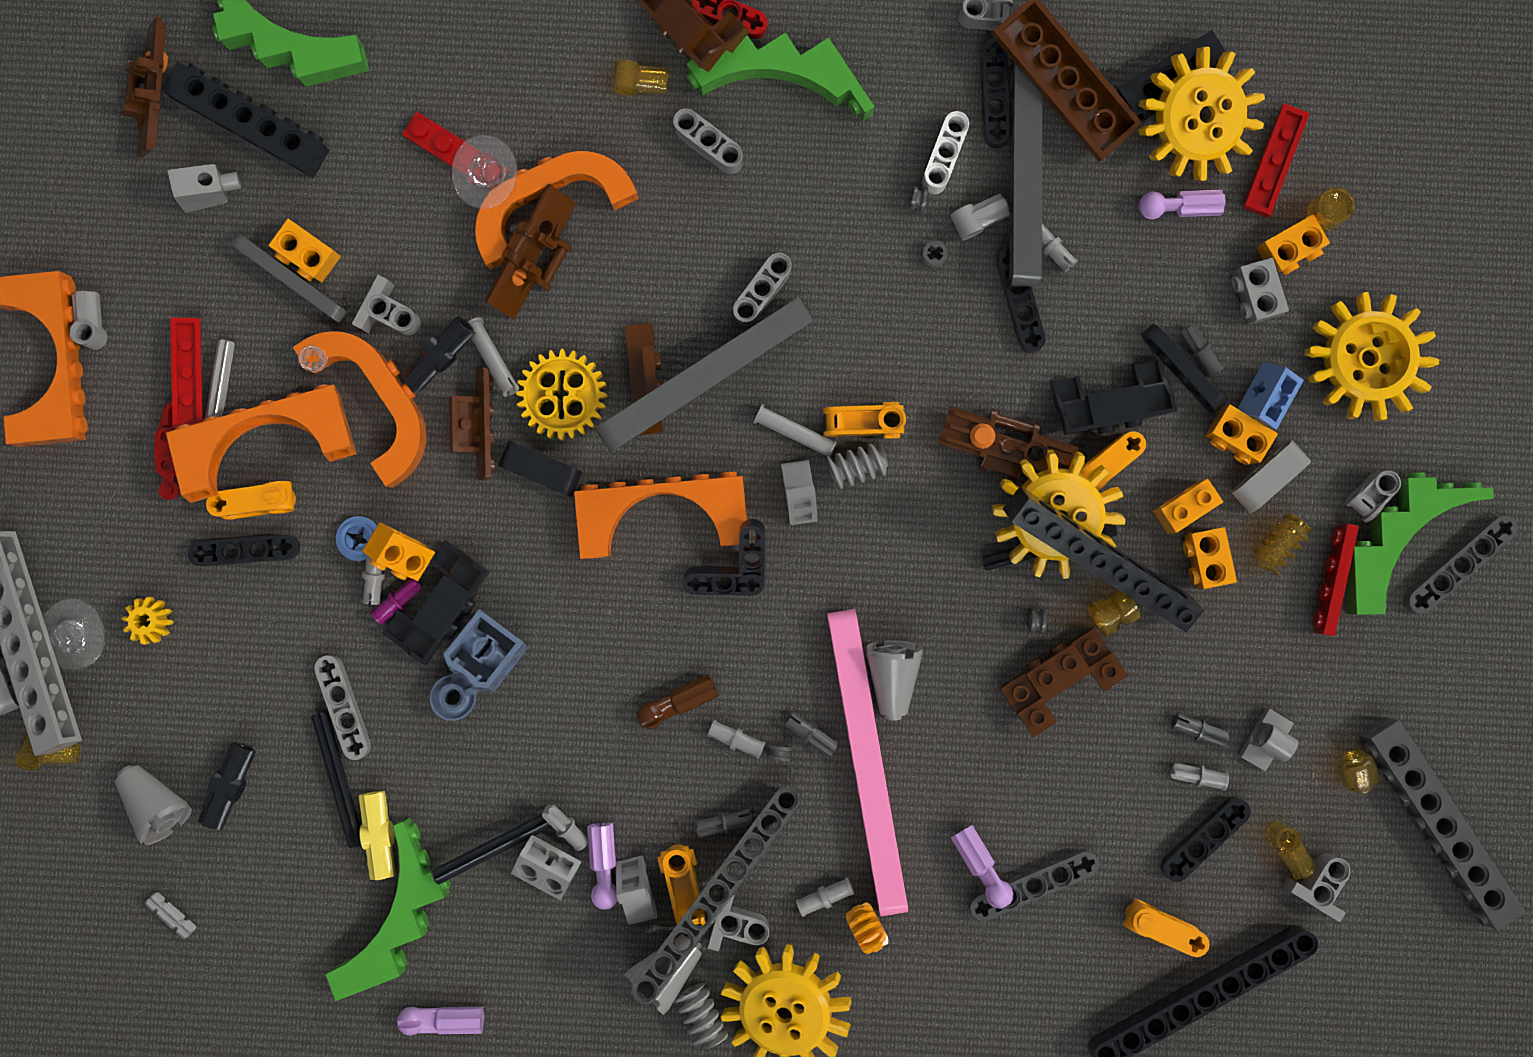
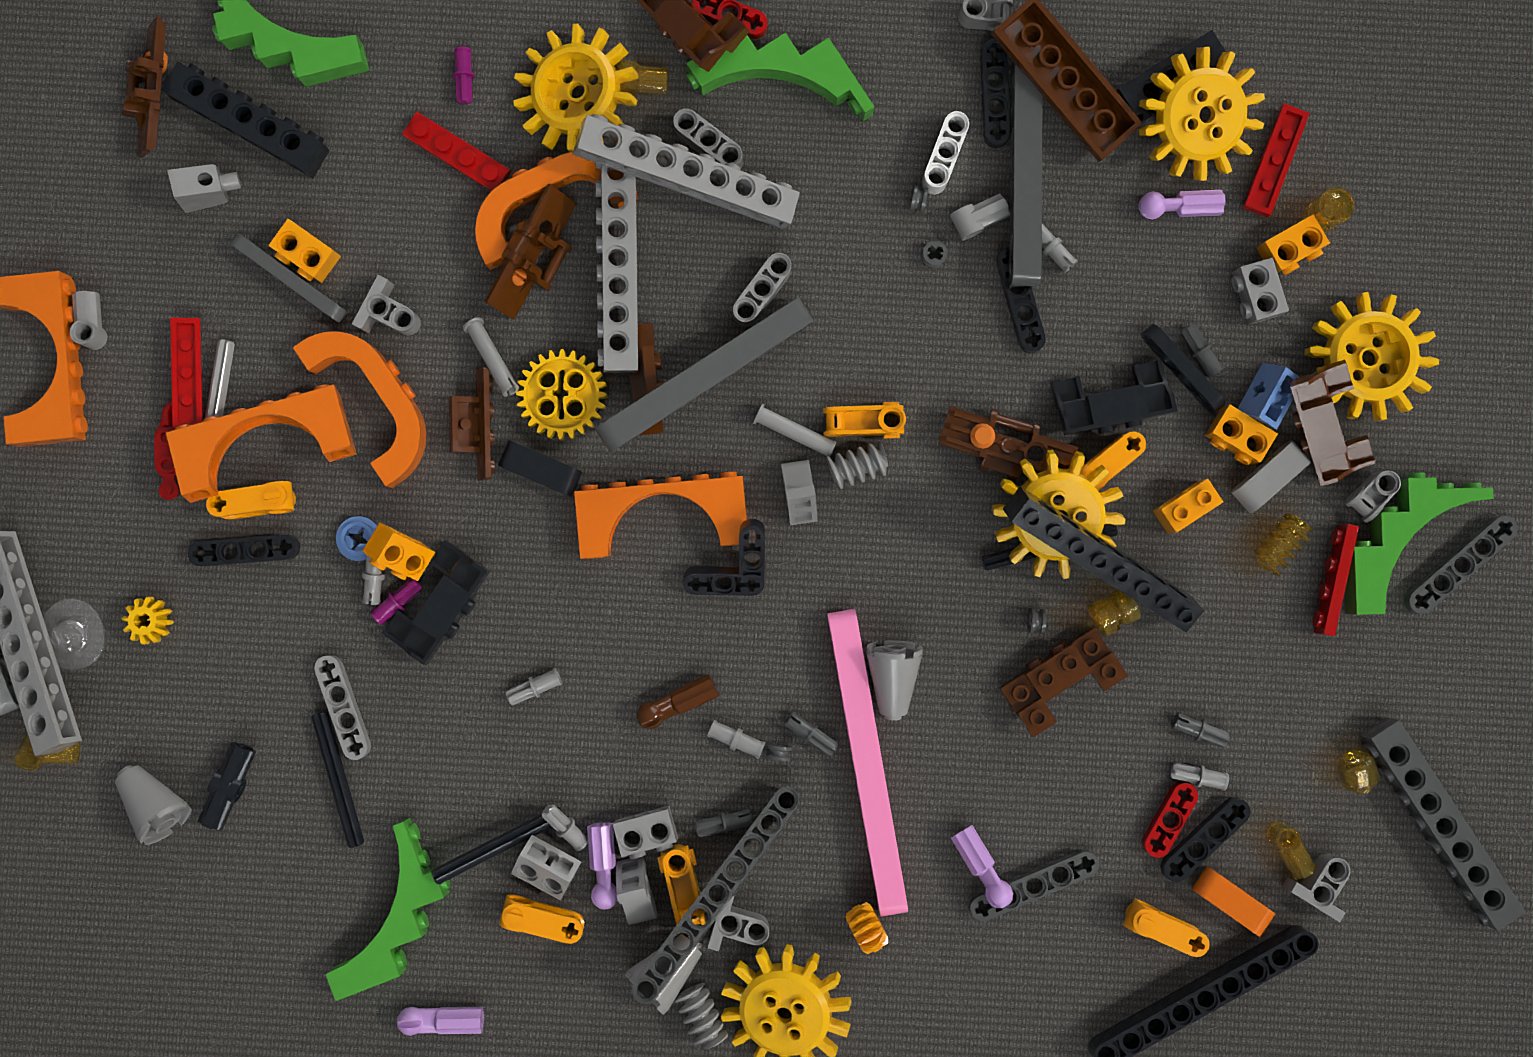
light grey axle [145,892,196,939] -> none
clear bush [298,345,328,373] -> none
light yellow piece [359,791,396,880] -> none
black piece [401,316,476,392] -> none
sand blue brick [430,609,529,721] -> none
clear hat [452,135,518,209] -> none
light grey pin [796,877,855,917] -> none
light orange brick [1183,527,1237,589] -> none
light grey tile [1238,708,1298,771] -> none
none -> magenta axle [452,47,475,105]
none -> light orange piece [499,894,585,944]
none -> light grey axle [506,668,563,705]
none -> yellow gear [513,24,638,152]
none -> light grey brick [573,114,800,229]
none -> light grey brick [595,143,638,373]
none -> light grey brick [613,805,678,859]
none -> red beam [1142,781,1198,858]
none -> orange beam [1191,866,1275,937]
none -> bracket [1288,360,1376,486]

